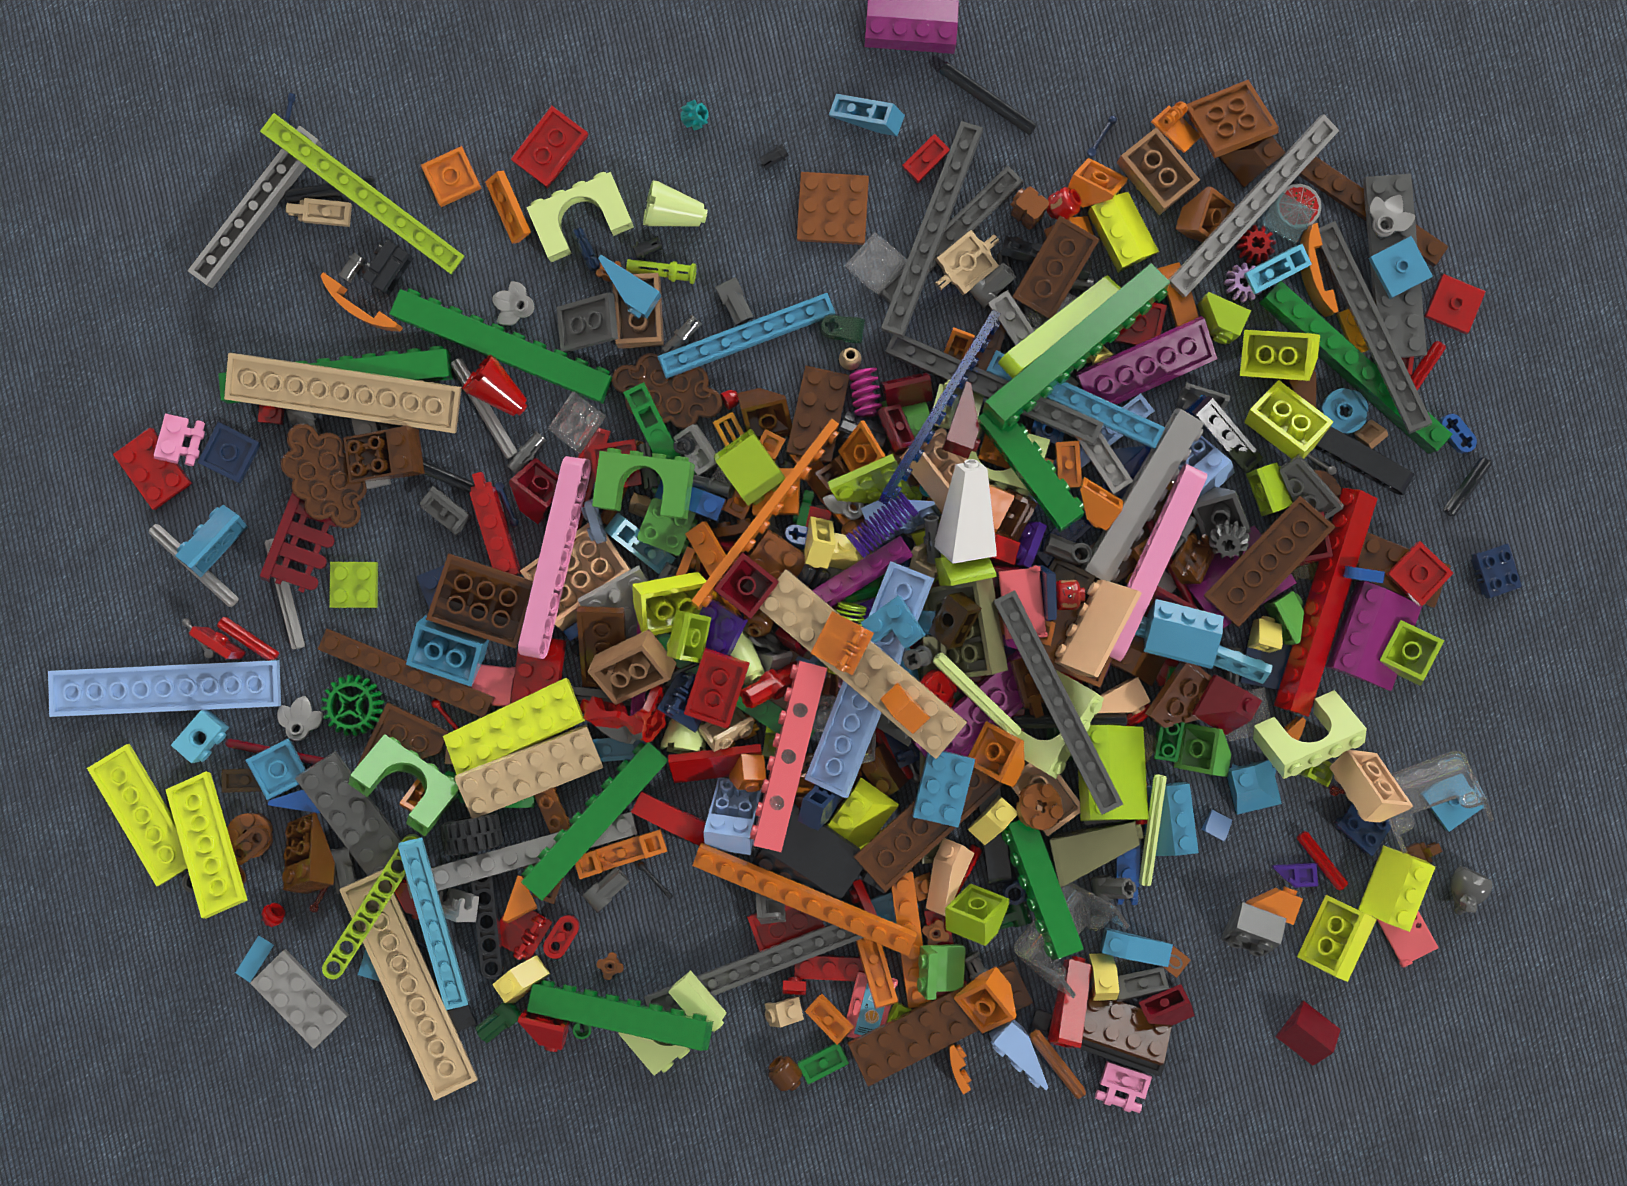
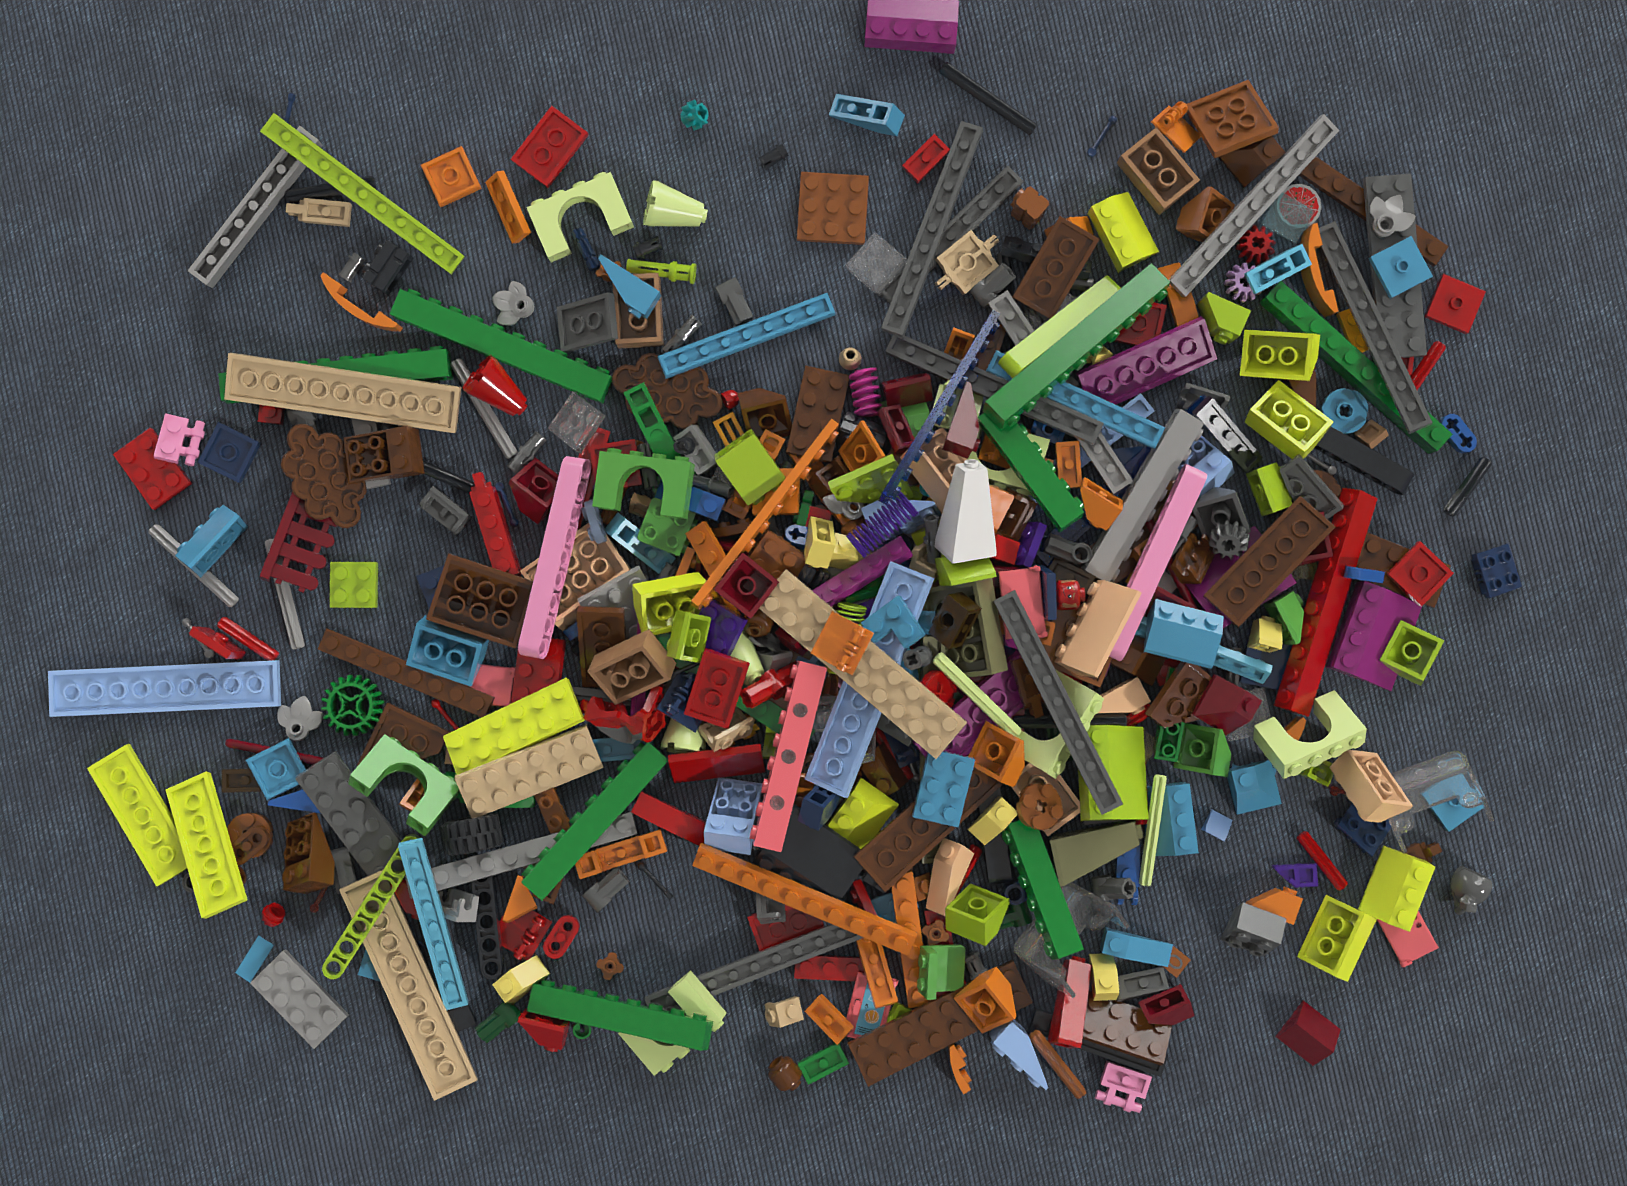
medium azure brick [171,710,229,763] -> none
orange slope [729,754,766,792] -> none
red plate [783,977,806,995] -> none
clear green piece [820,315,865,344] -> none
orange slope [881,683,931,734] -> none
red head [1047,187,1082,219] -> none
orange slope [1068,158,1128,208] -> none

